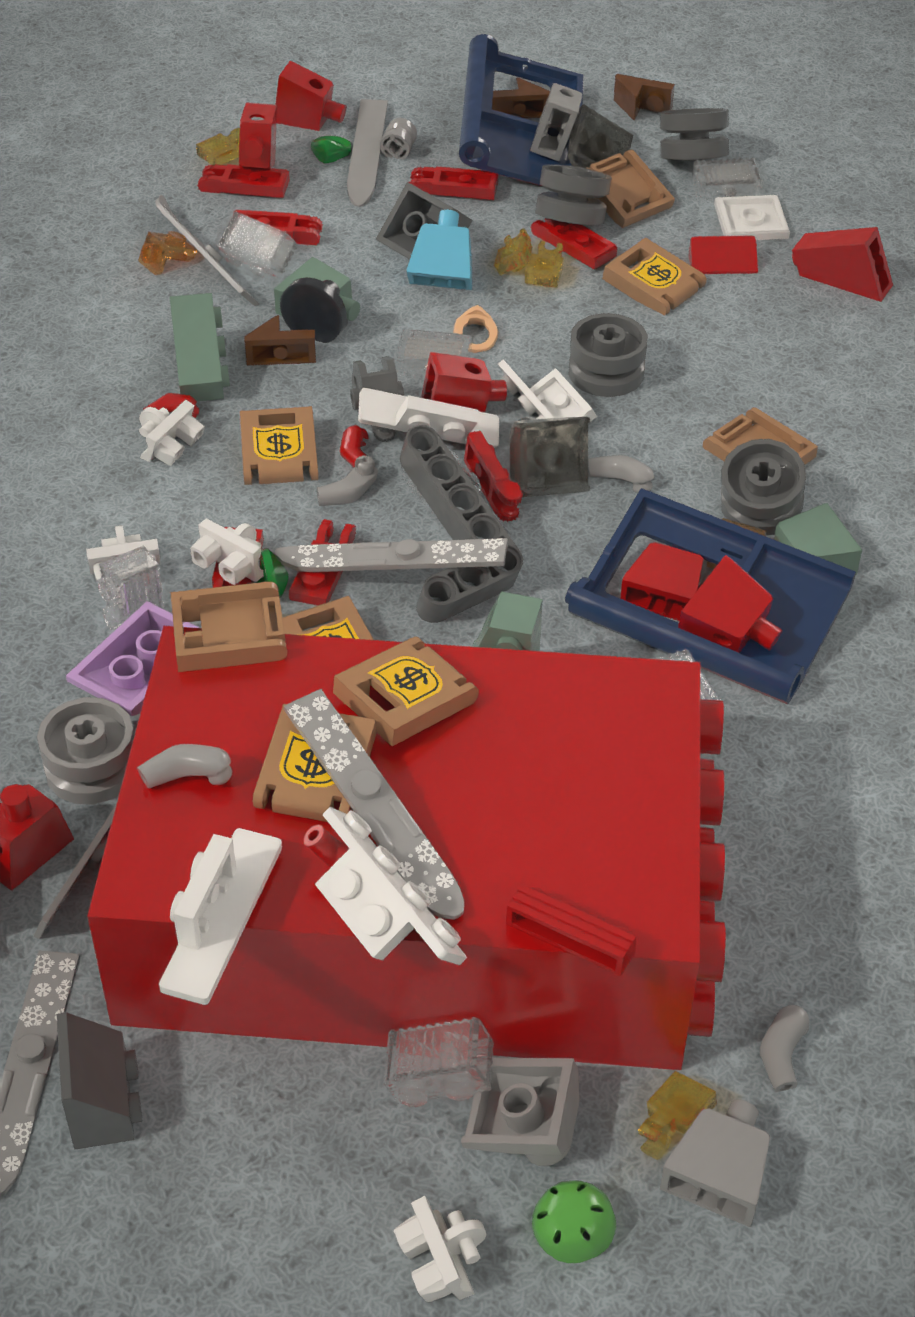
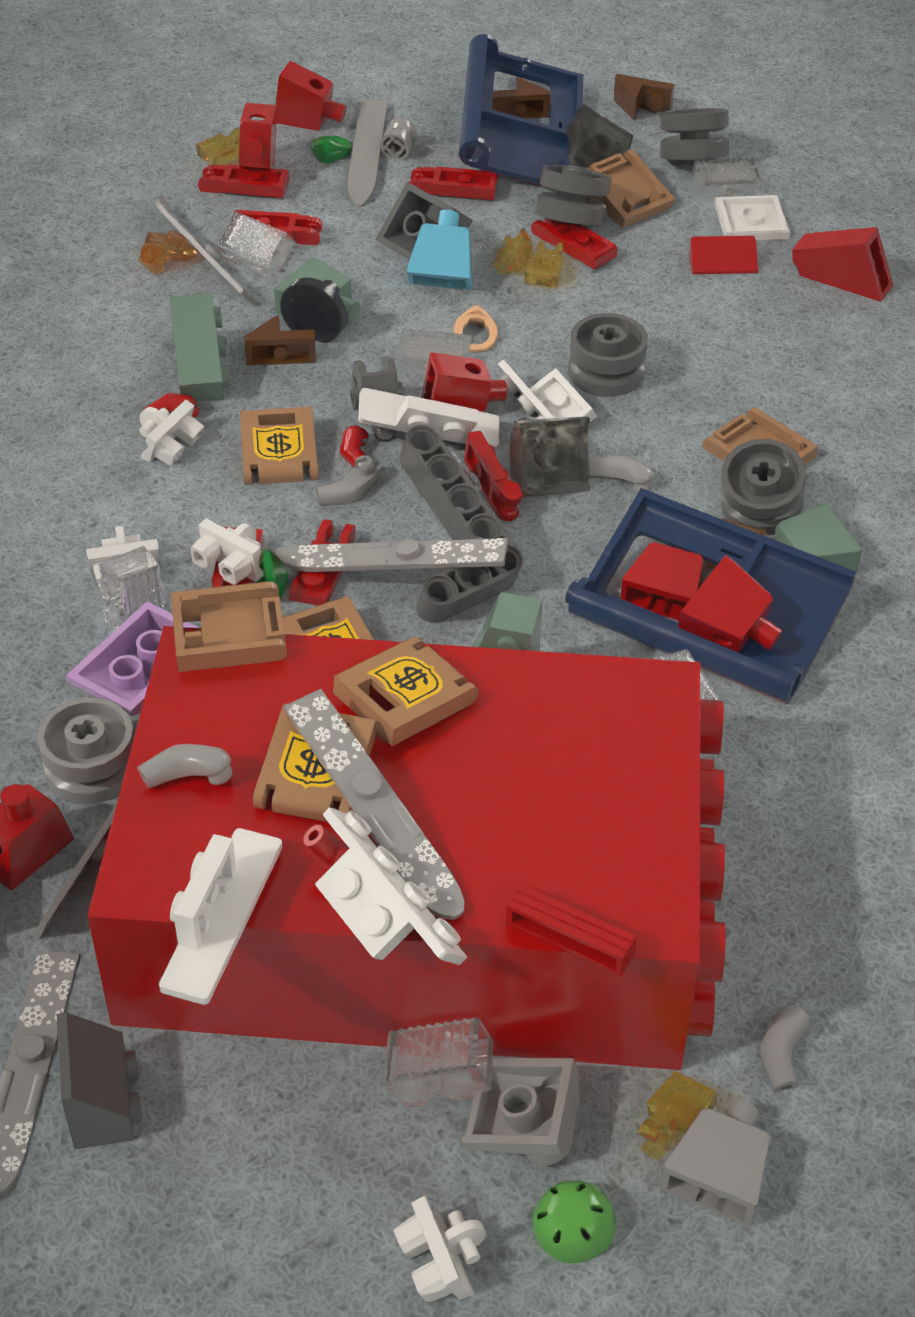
light grey torso [530,83,582,161] -> none
medium nougat container [602,237,707,315] -> none

